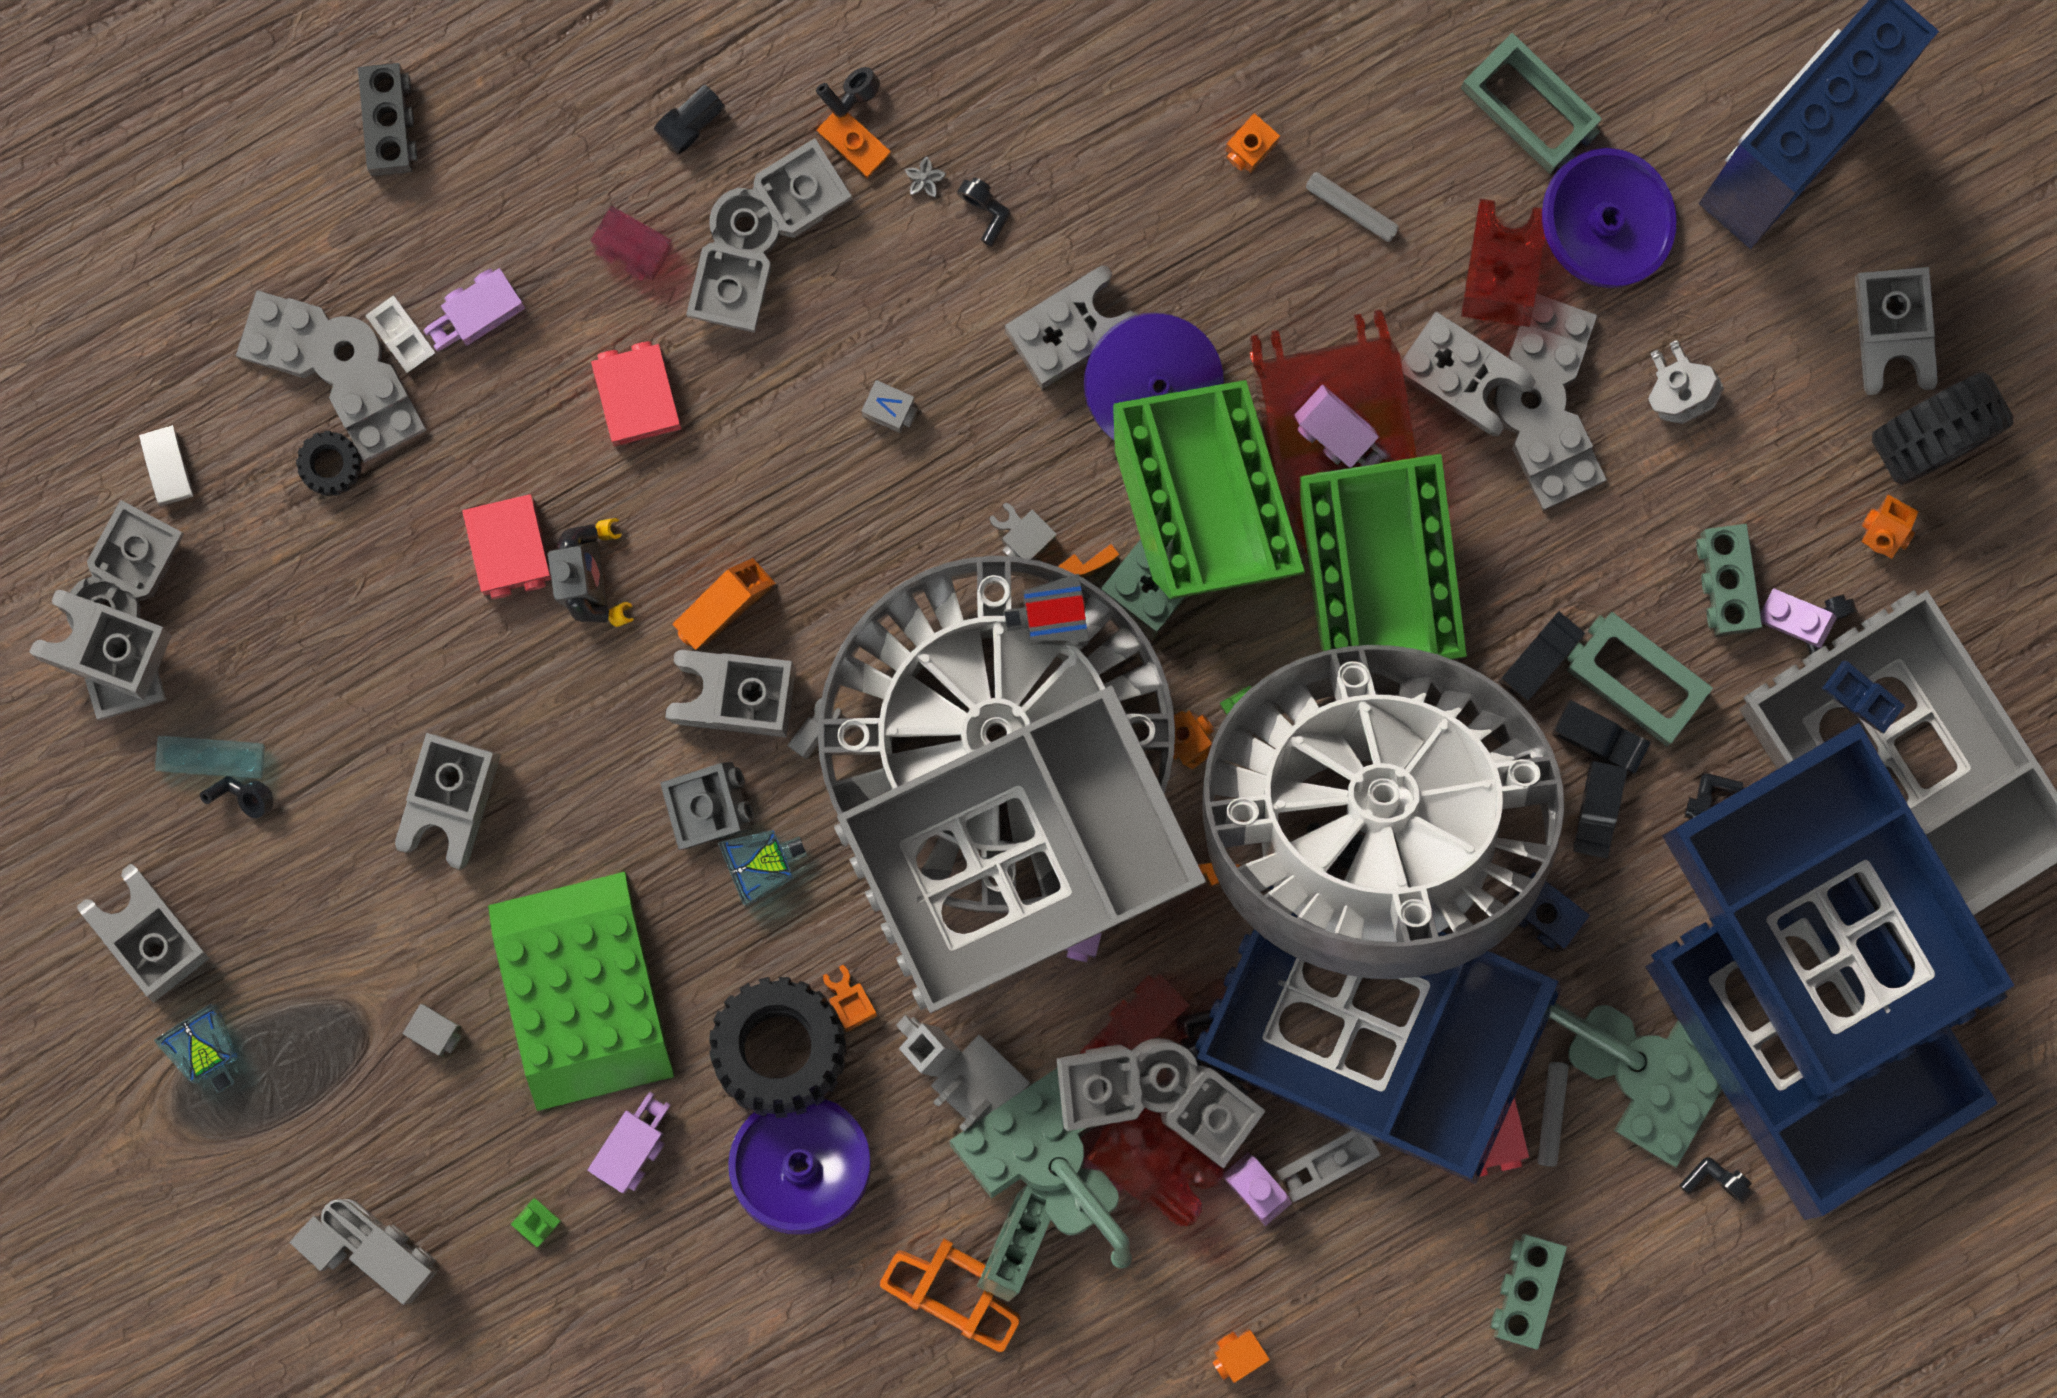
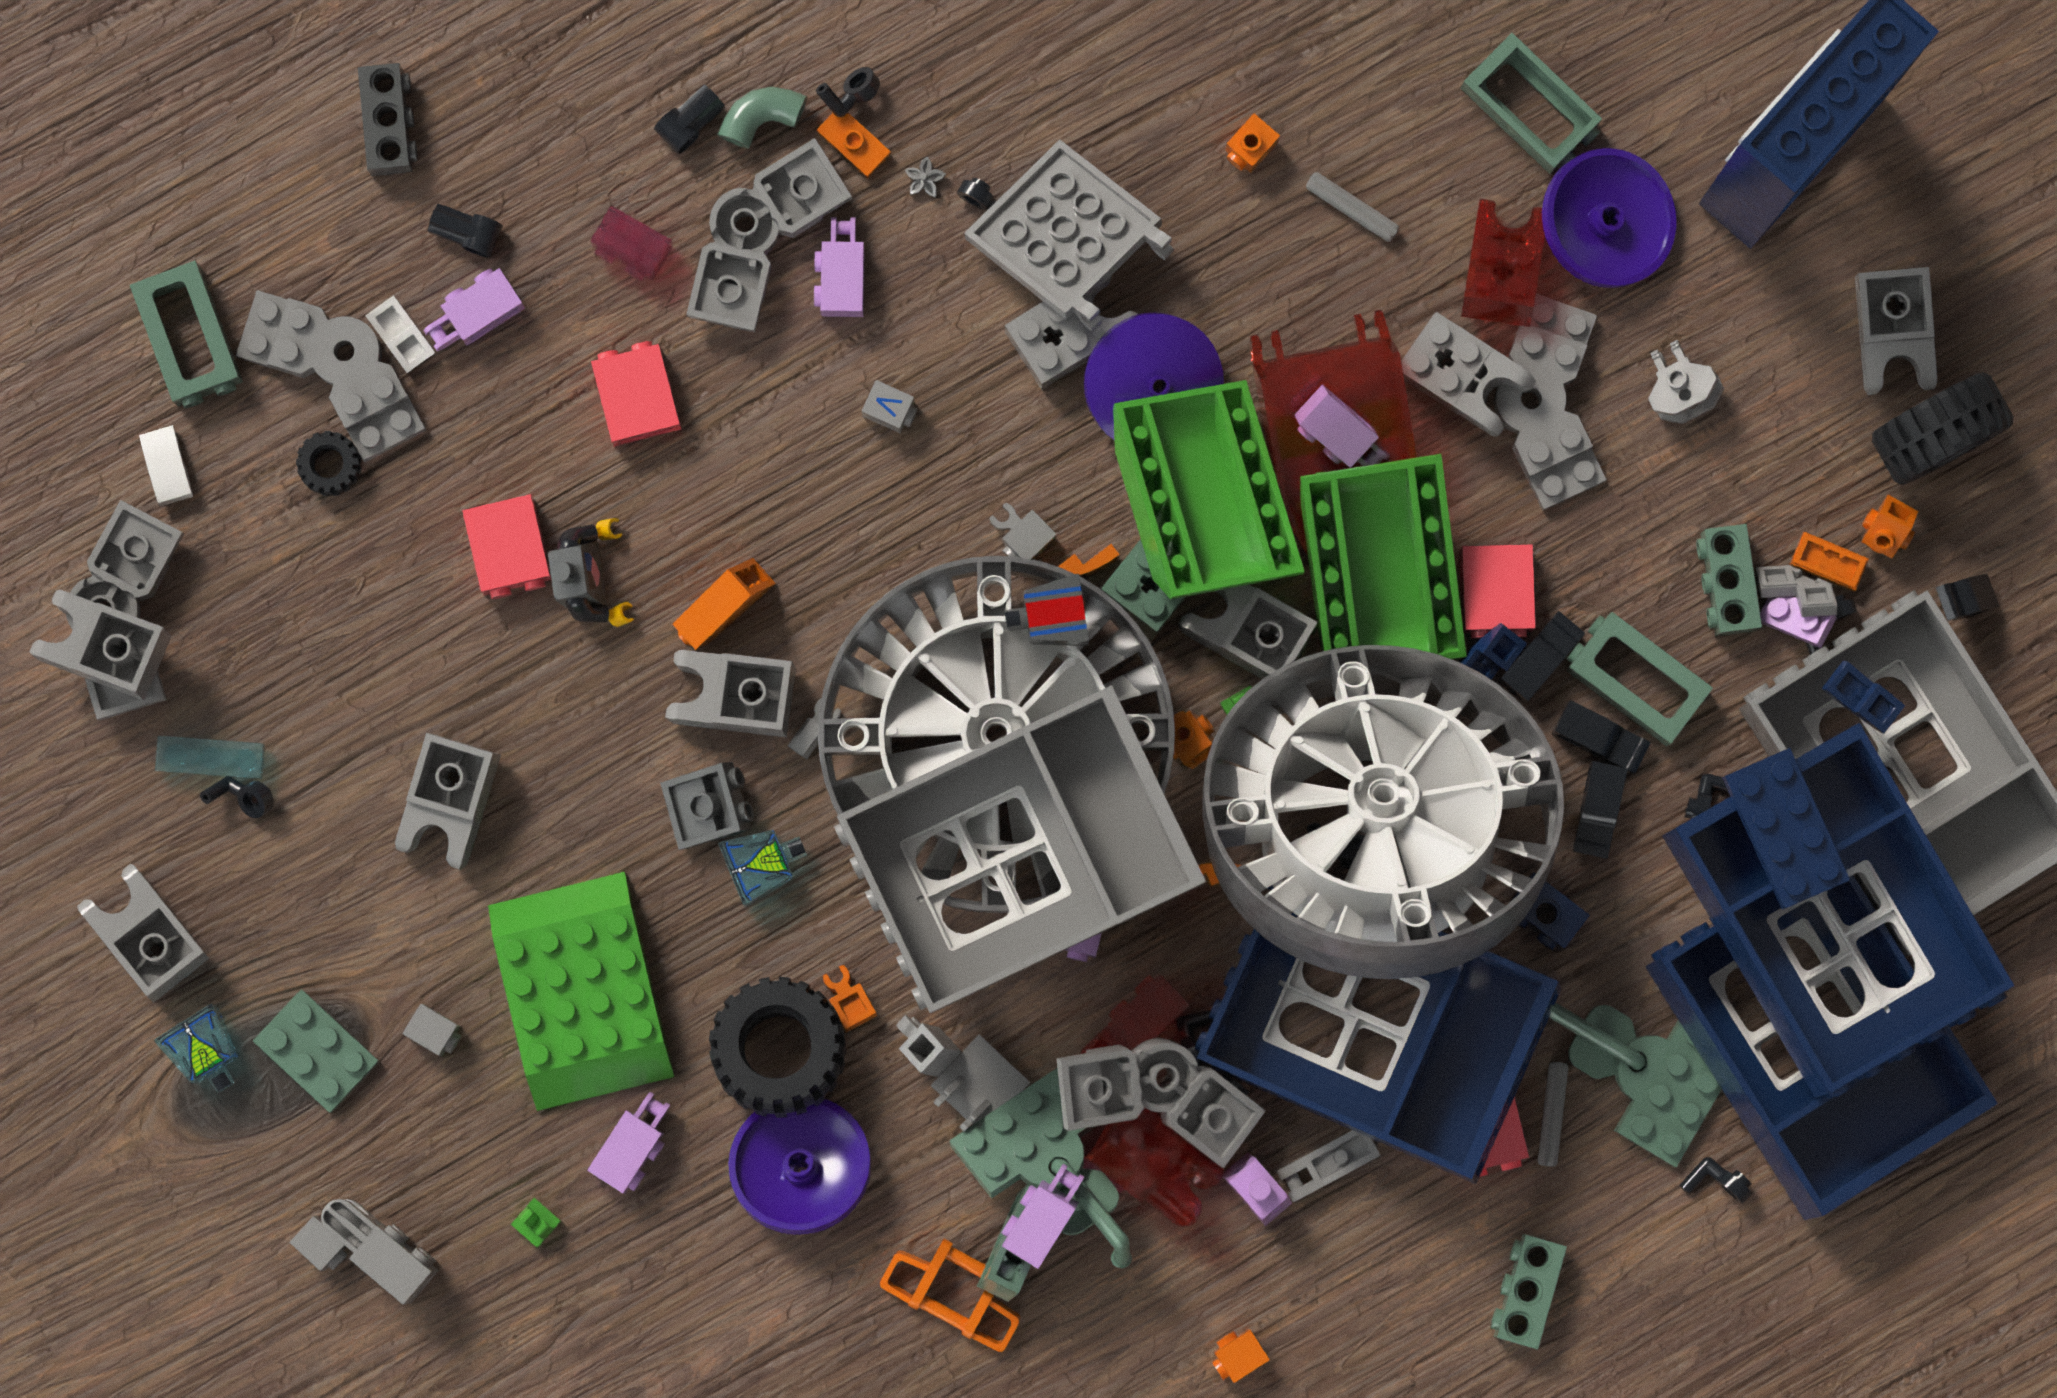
none -> sand green piece [130,260,243,408]
none -> sand green plate [253,989,379,1113]
none -> black piece [427,204,503,258]
none -> sand green cylinder [717,86,807,148]
none -> lavender brick [814,217,865,317]
none -> light grey plate [964,139,1174,332]
none -> lavender brick [1001,1163,1084,1269]
none -> light grey brick [1178,585,1318,679]
none -> coral brick [1459,544,1535,639]
none -> dark blue slope [1459,623,1527,680]
none -> dark blue plate [1722,748,1850,910]
none -> light grey tile [1755,565,1837,617]
none -> orange plate [1789,532,1869,592]
none -> black piece [1936,574,1999,621]

